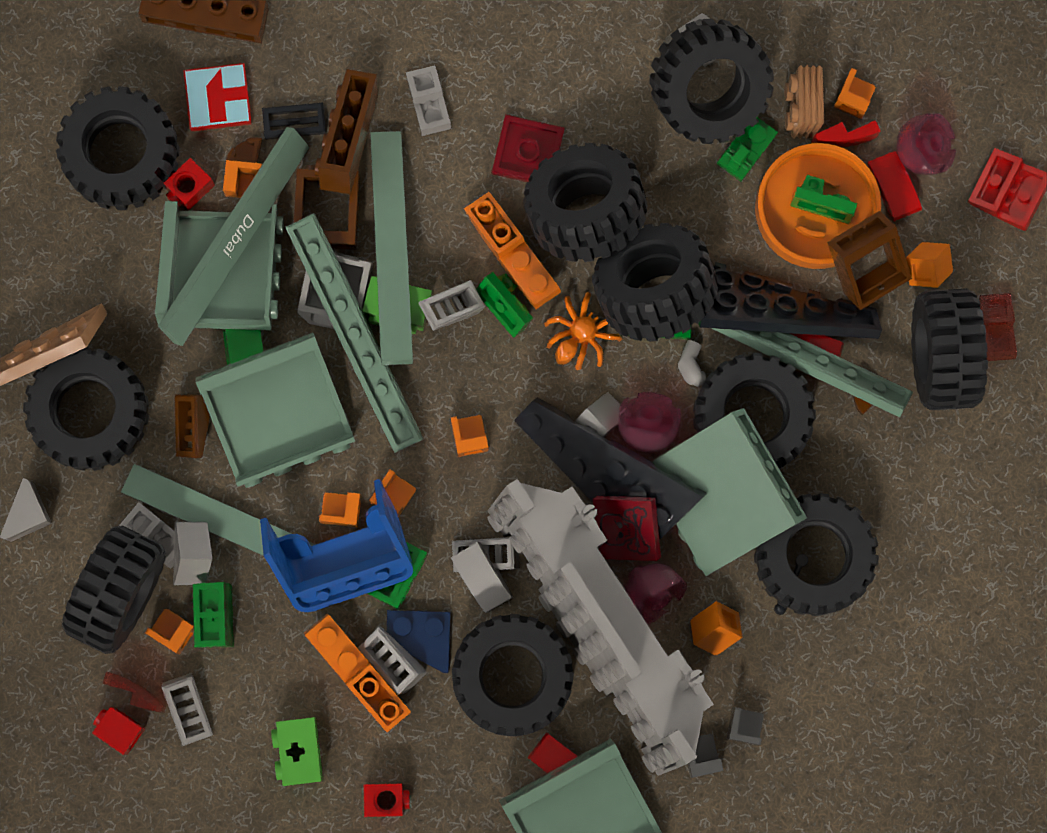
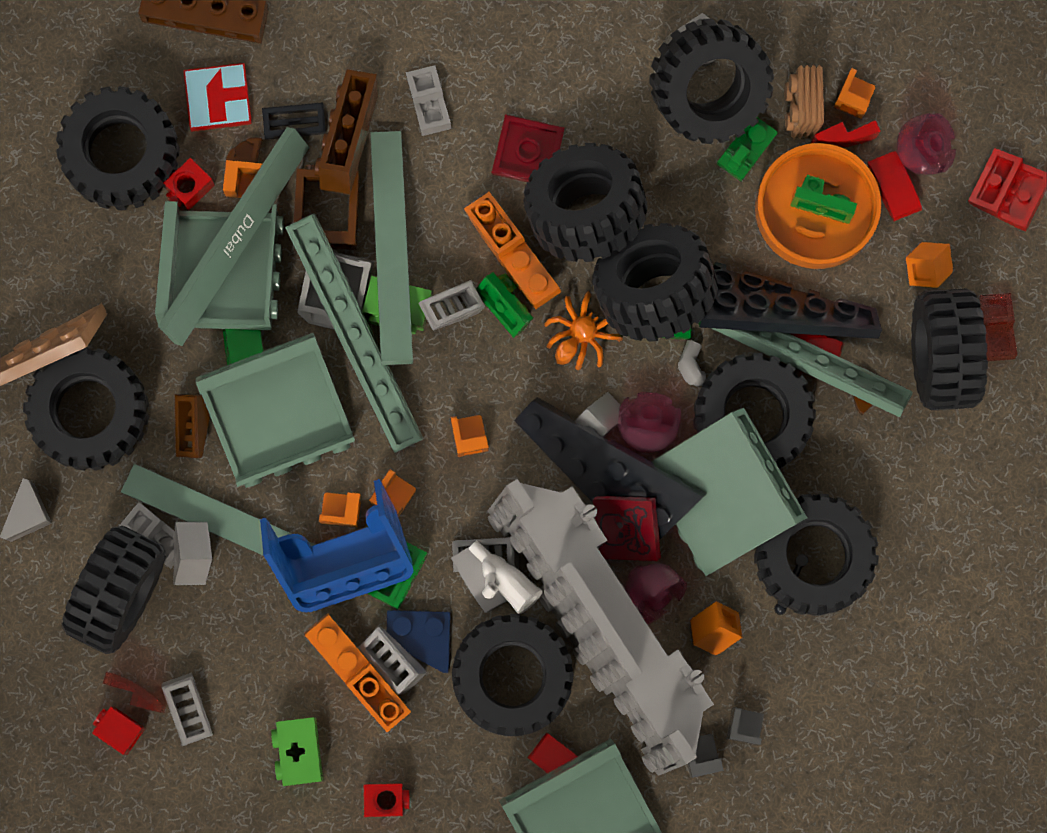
orange panel [145,609,194,654] -> none
green hinge [193,582,234,648] -> none
reddish brown window [827,211,912,310] -> none
none -> white piece [469,541,543,614]

